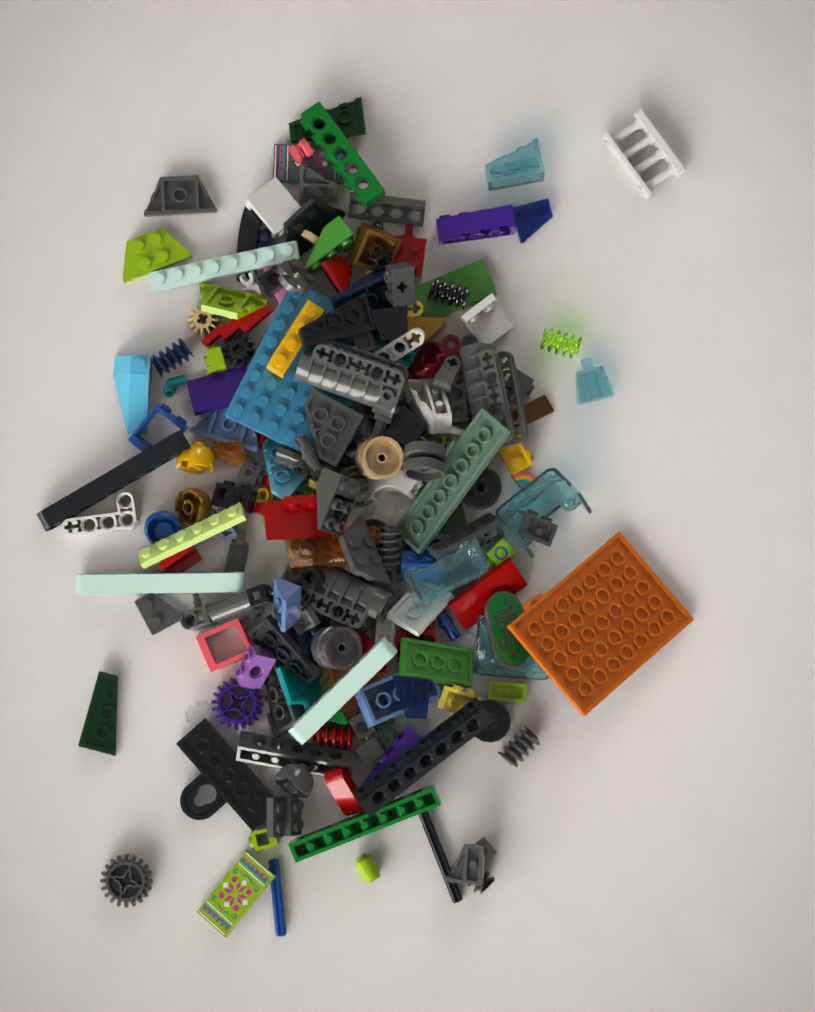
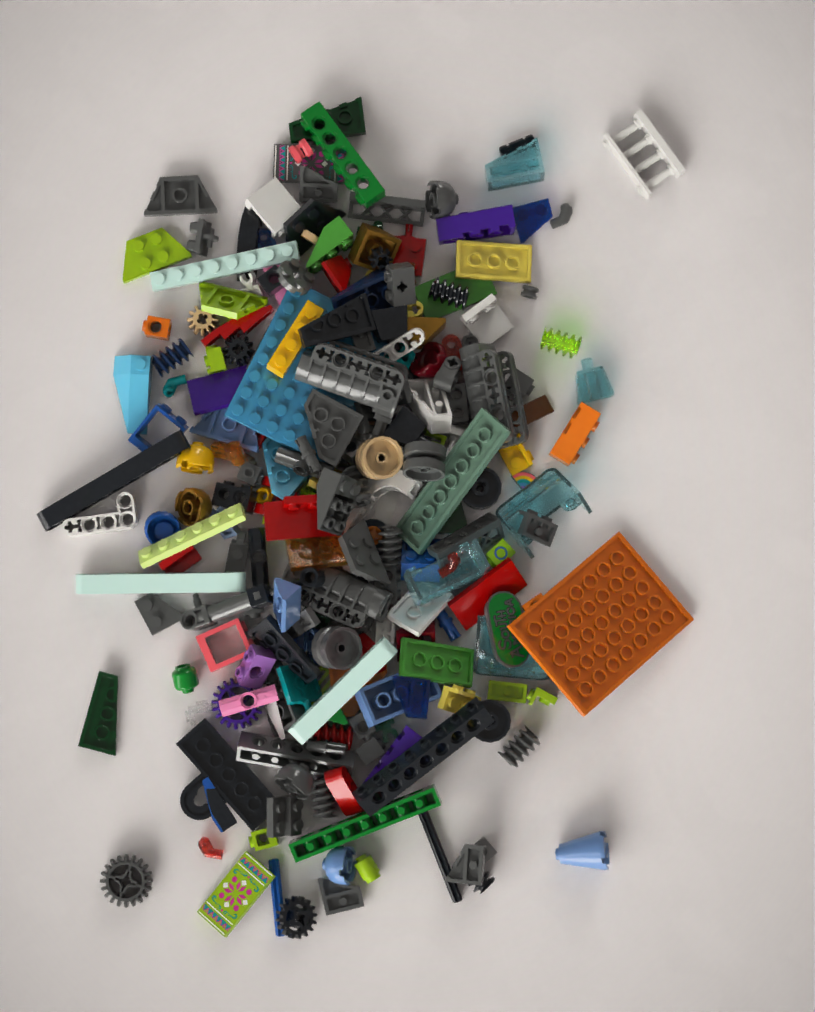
none -> orange brick [142,315,172,341]
none -> green head [172,664,199,694]
none -> dark grey hips [187,218,219,257]
none -> clear red arm [198,837,223,860]
none -> black sticker [202,777,237,833]
none -> bright pink piece [218,684,279,717]
none -> black piece [248,528,270,587]
none -> white sticker [264,702,286,740]
none -> black gear [275,896,317,939]
none -> dark grey axle [307,739,346,755]
none -> dark grey piece [311,778,338,819]
none -> dark grey wing [318,878,364,916]
none -> medium blue cylinder [322,845,357,885]
none -> dark grey cylinder [425,181,459,219]
none -> clear red arm [437,552,461,579]
none -> light yellow tile [455,240,532,284]
none -> black axle [499,134,535,157]
none -> dark grey bush [521,285,539,299]
none -> lime bracket [526,687,558,706]
none -> orange wedge [549,402,601,466]
none -> dark grey arm [550,203,573,229]
none -> medium blue cone [555,831,610,870]

